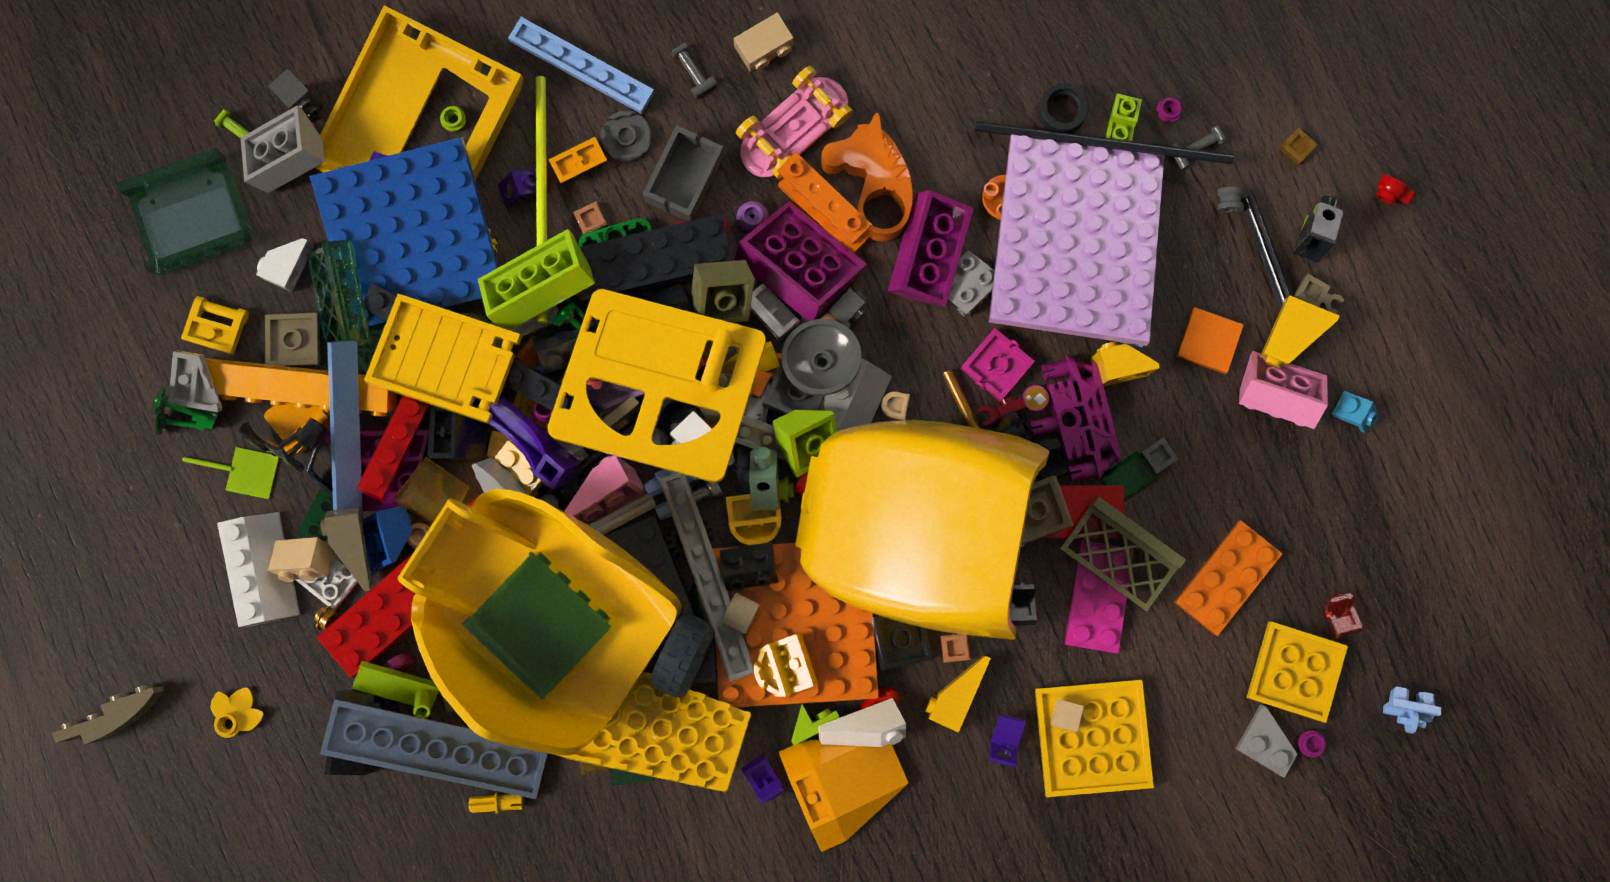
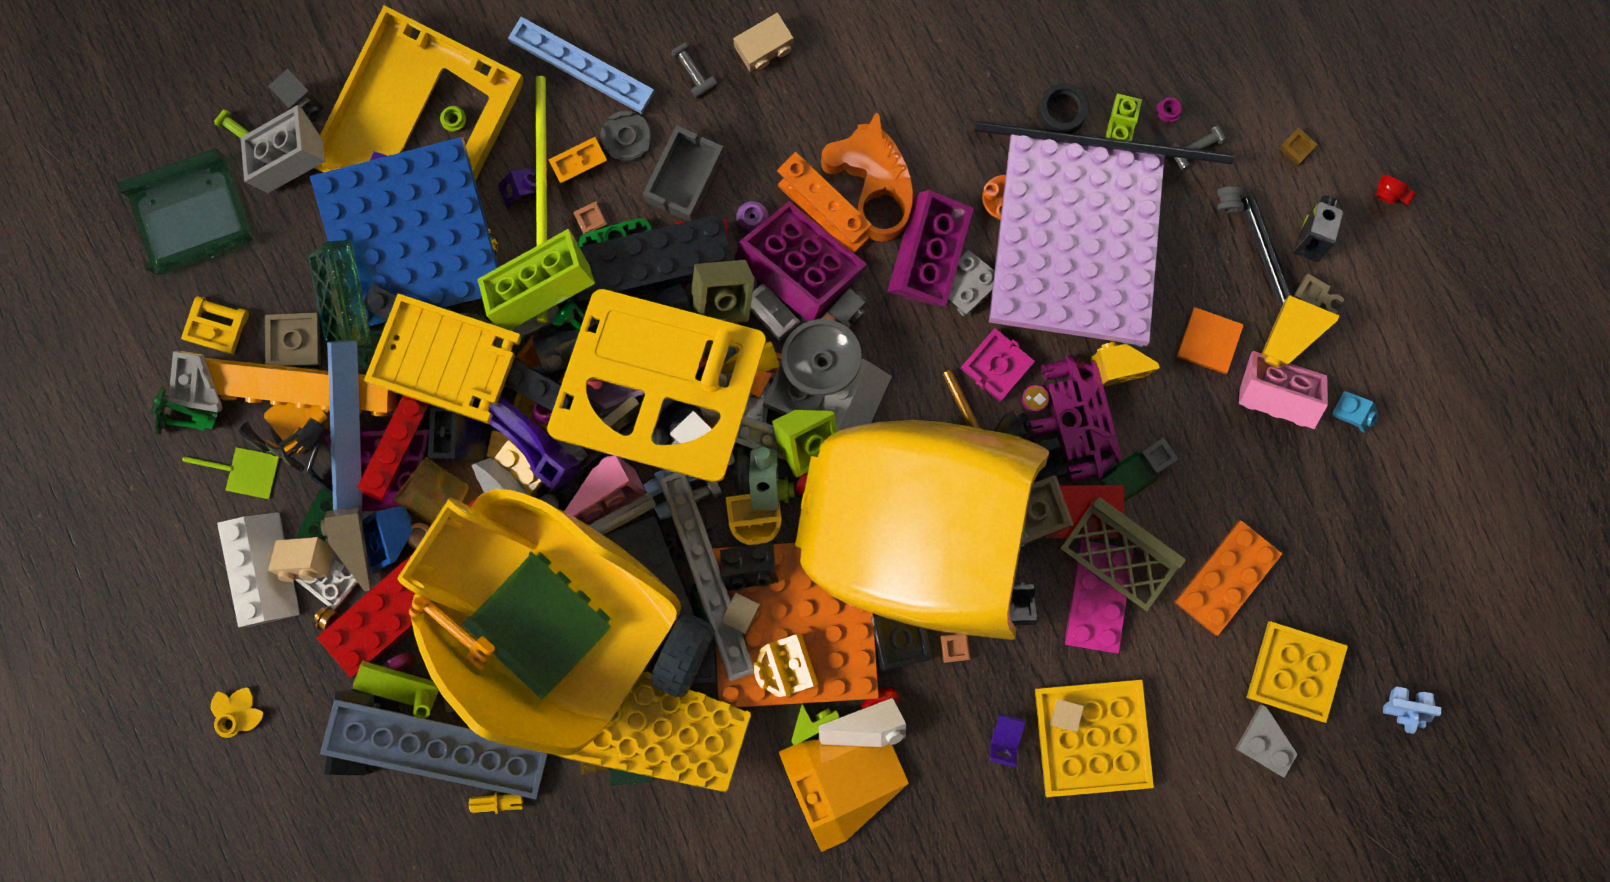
dark tan slope [52,684,164,745] -> none
white slope [256,238,314,292] -> none
bright pink piece [736,66,853,179] -> none
dark purple bracket [741,754,784,803] -> none
tan tile [881,392,910,421] -> none
yellow slope [925,656,991,732] -> none
dark red plate [976,396,1025,427] -> none
magenta plate [1298,730,1326,757] -> none
clear red bracket [1324,593,1363,638] -> none
none -> light orange hinge [409,596,495,669]

